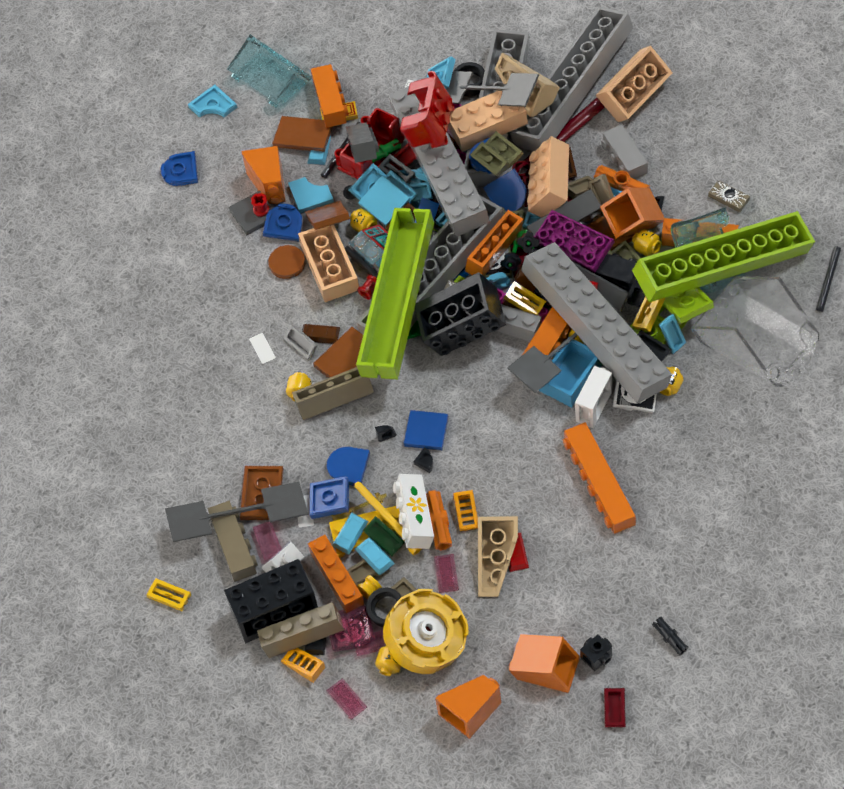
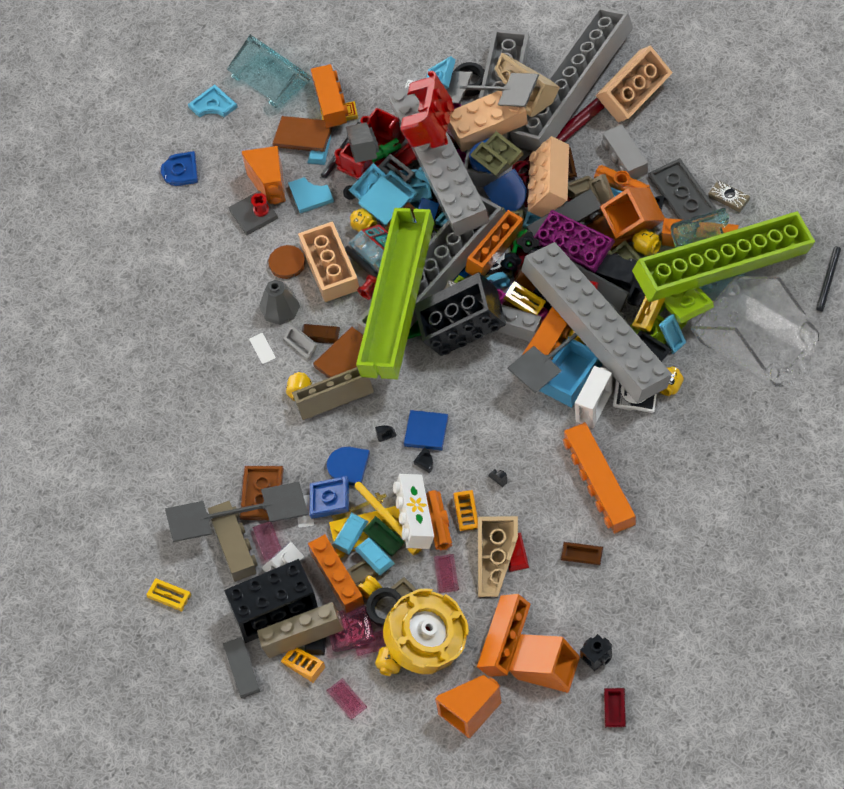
blue tile [263,204,302,242] -> none
dark orange tile [305,201,350,230] -> none
black pin [652,617,689,656] -> none
none -> dark grey tile [223,637,260,698]
none -> dark grey cone [259,280,300,325]
none -> orange brick [477,594,531,677]
none -> black tile [488,469,507,487]
none -> reddish brown tile [561,542,603,565]
none -> dark grey tile [648,158,717,221]

